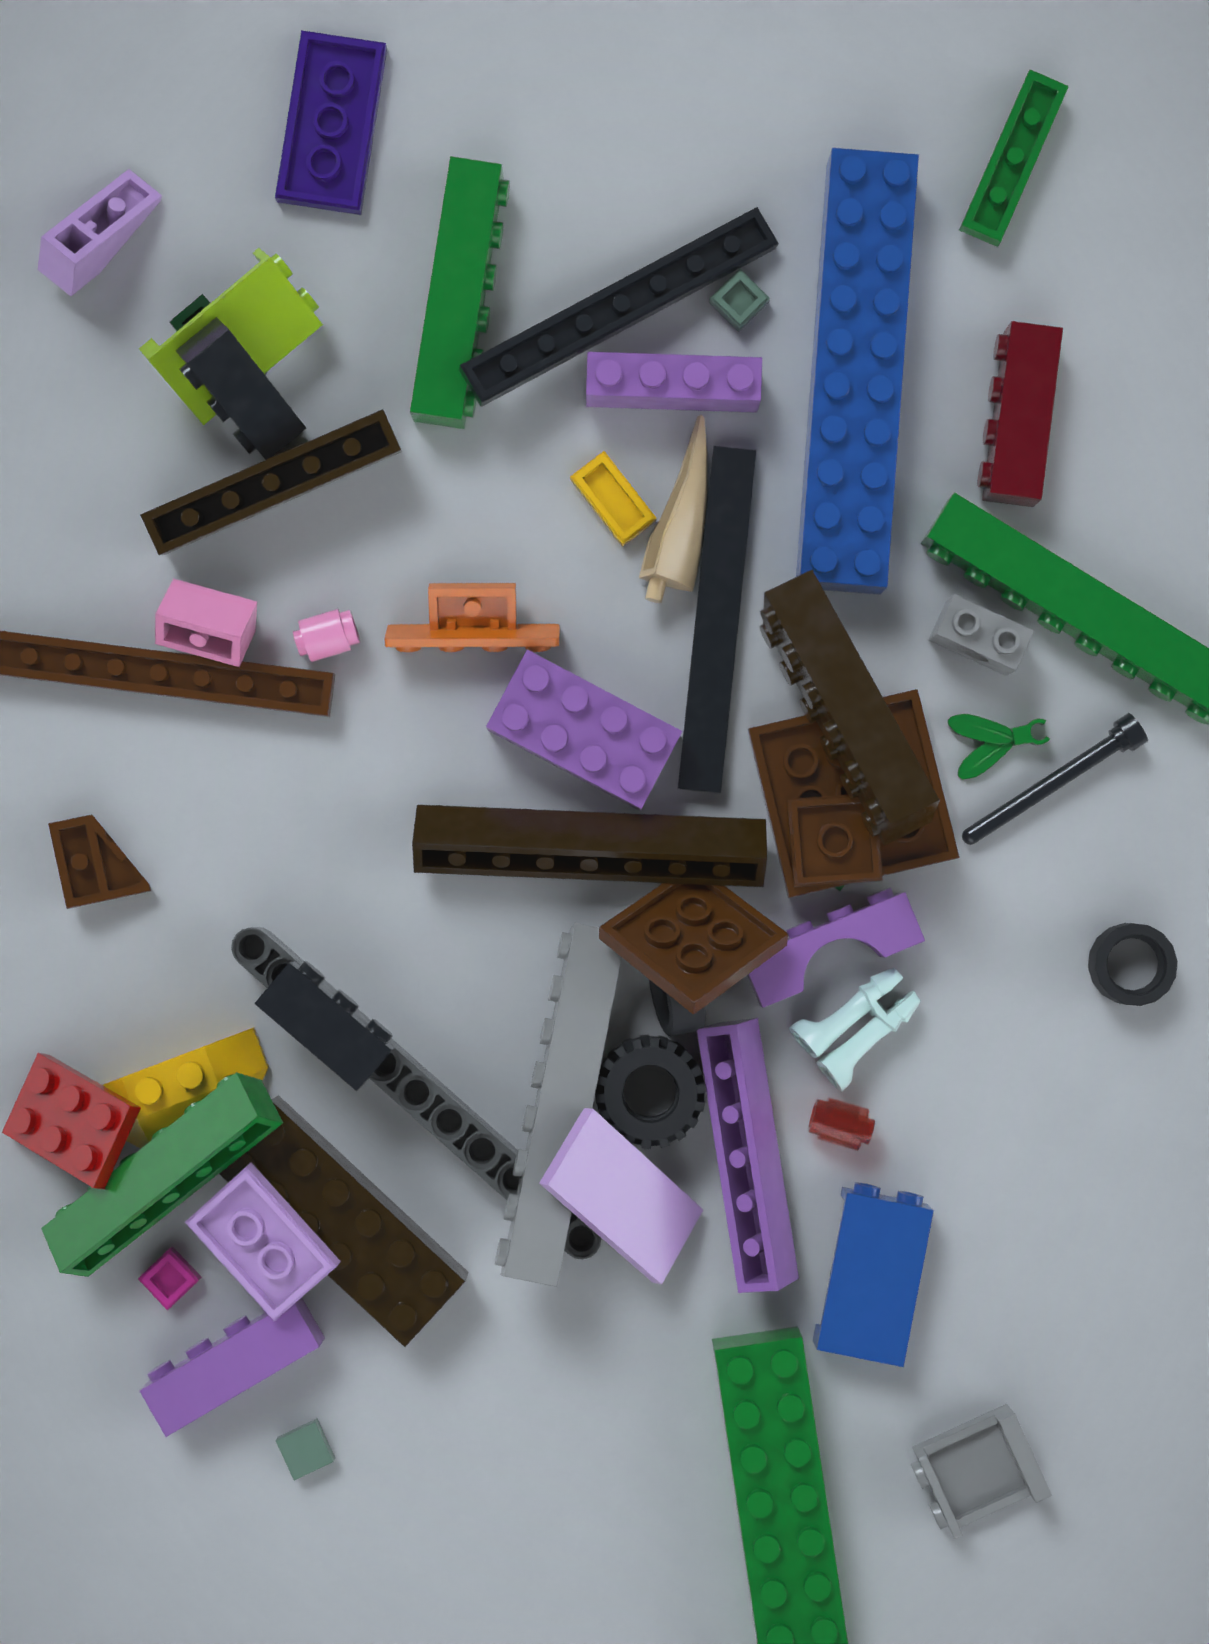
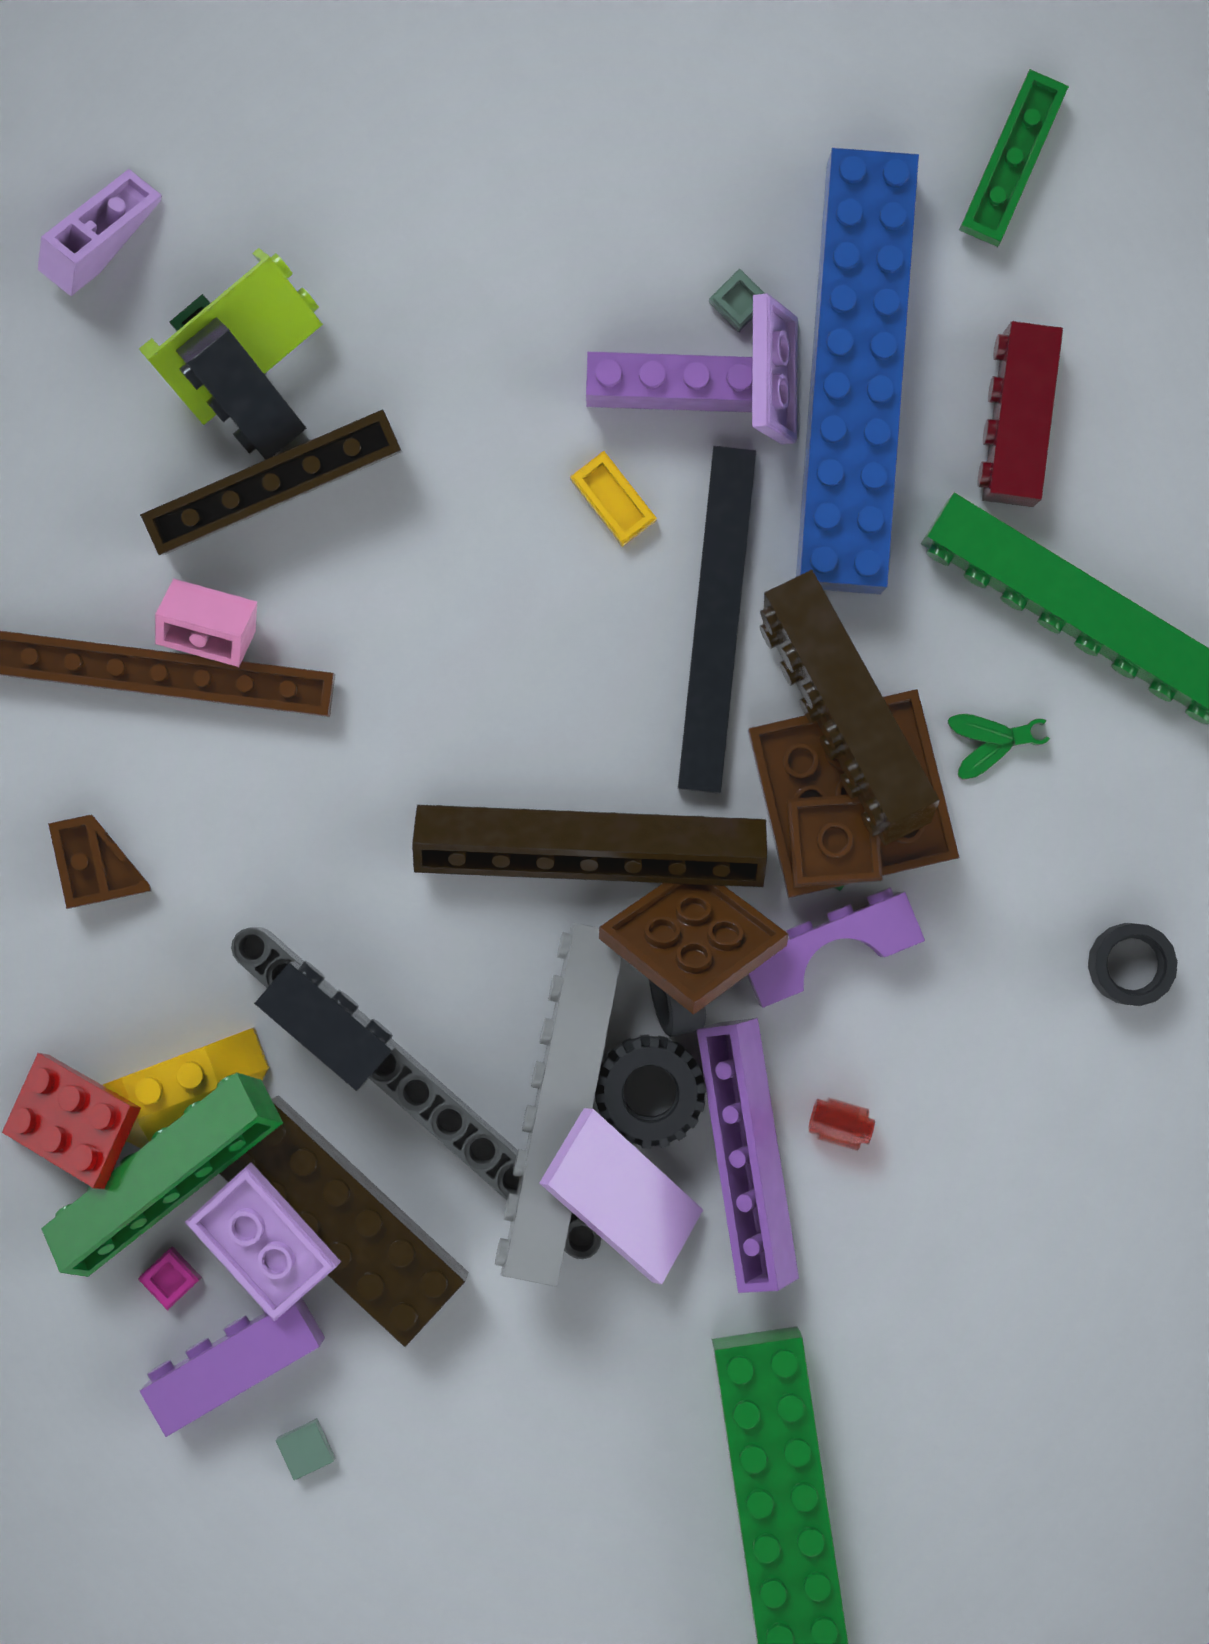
dark purple tile [275,30,387,215] -> none
bright pink brick [293,609,360,662] -> none
orange bracket [384,583,560,652] -> none
green brick [410,156,510,429] -> none
black tile [459,207,779,407] -> none
medium lavender brick [486,650,682,811] -> none
tan piece [639,415,707,603] -> none
light aqua piece [789,968,921,1091] -> none
blue panel [812,1182,934,1367] -> none
light grey panel [911,1404,1052,1539] -> none
light grey brick [928,594,1034,676] -> none
black piece [962,713,1148,845] -> none
none -> lavender tile [752,293,798,445]

